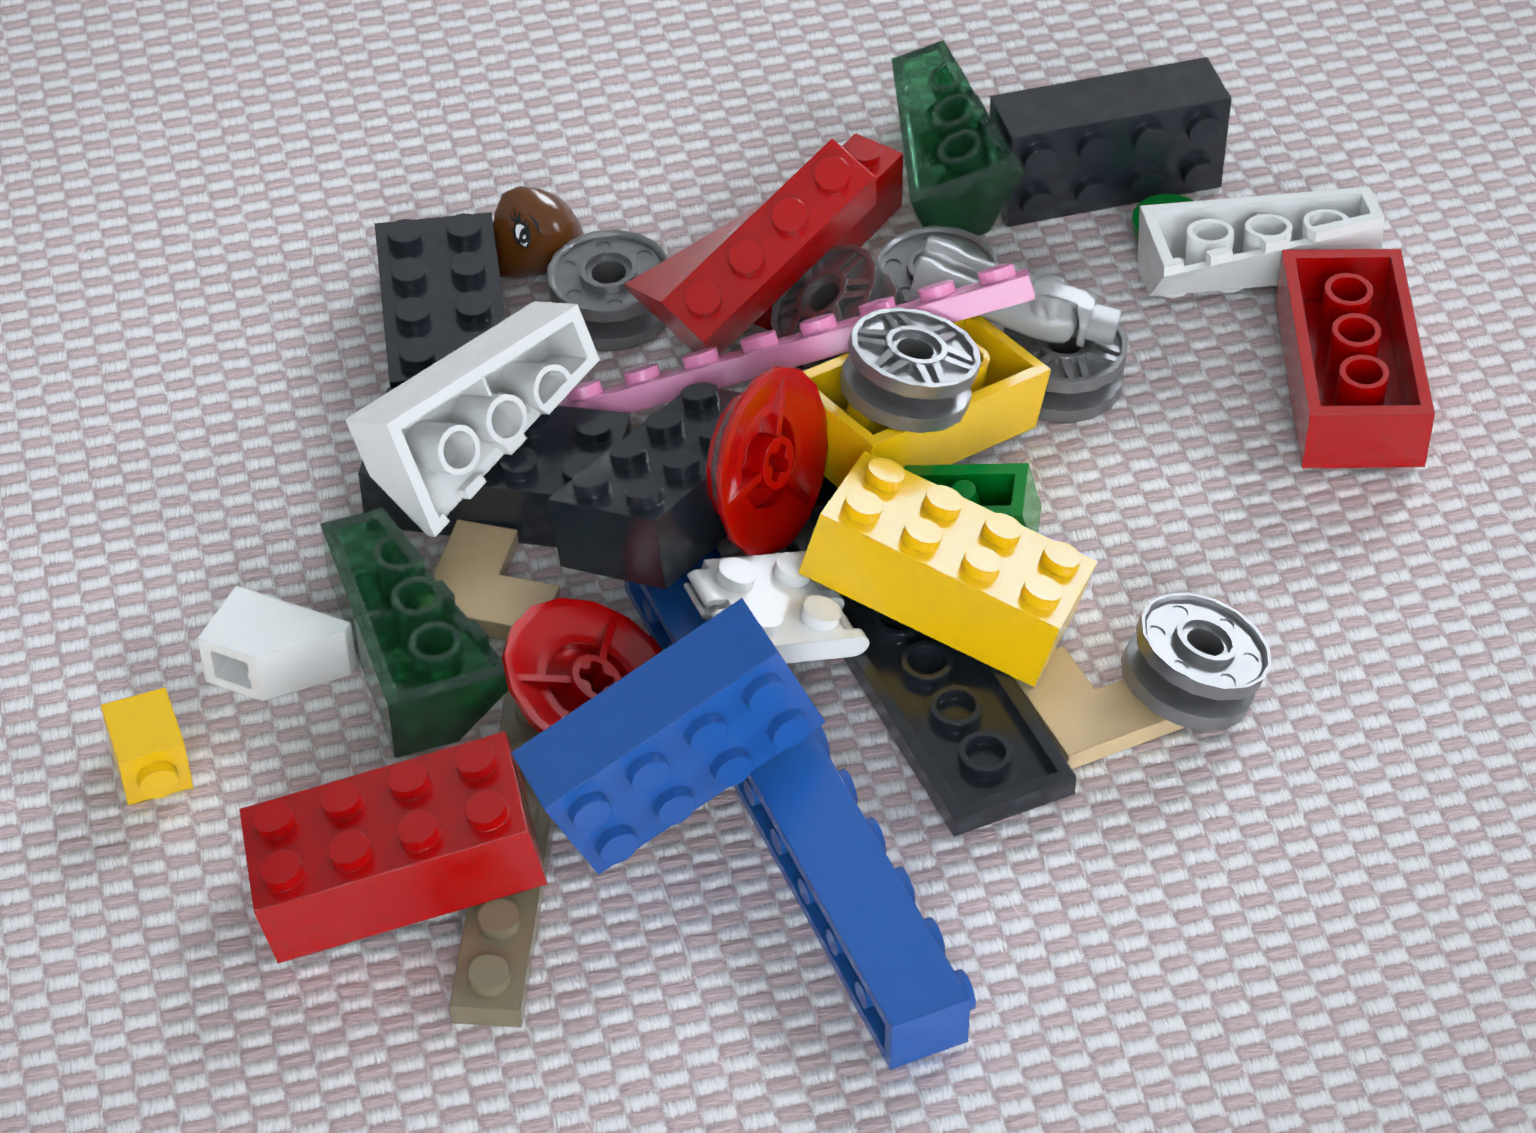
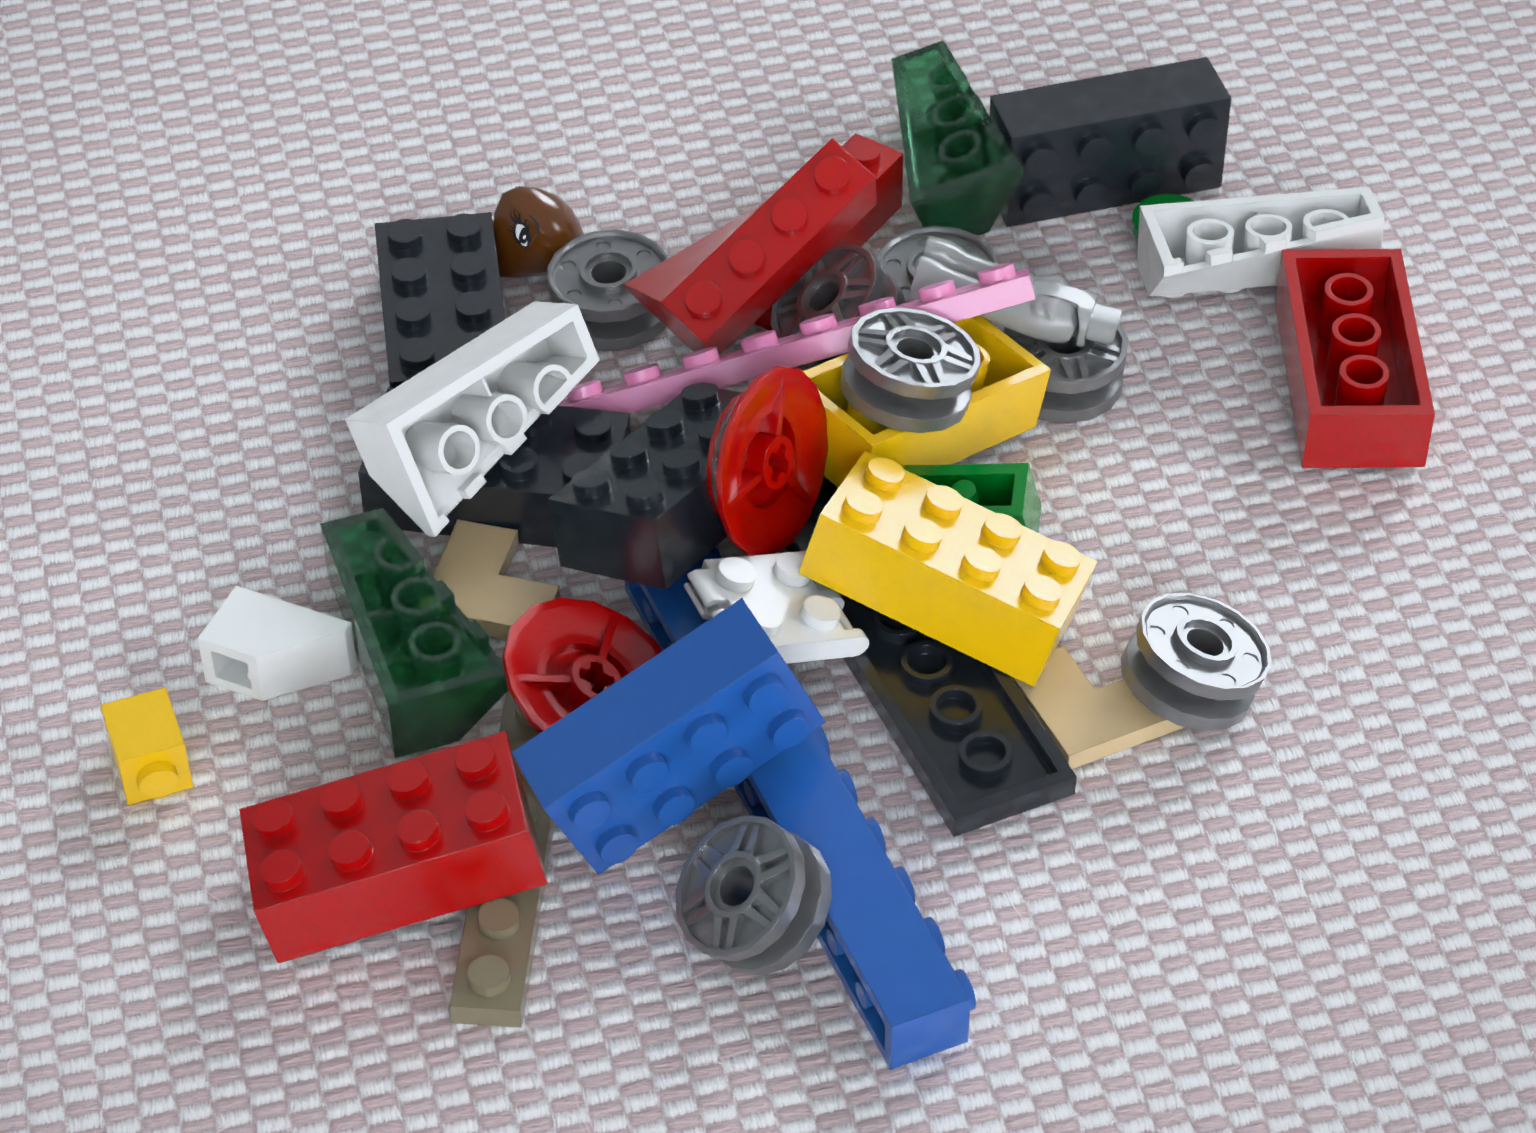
none -> flat silver wheel [675,815,832,976]

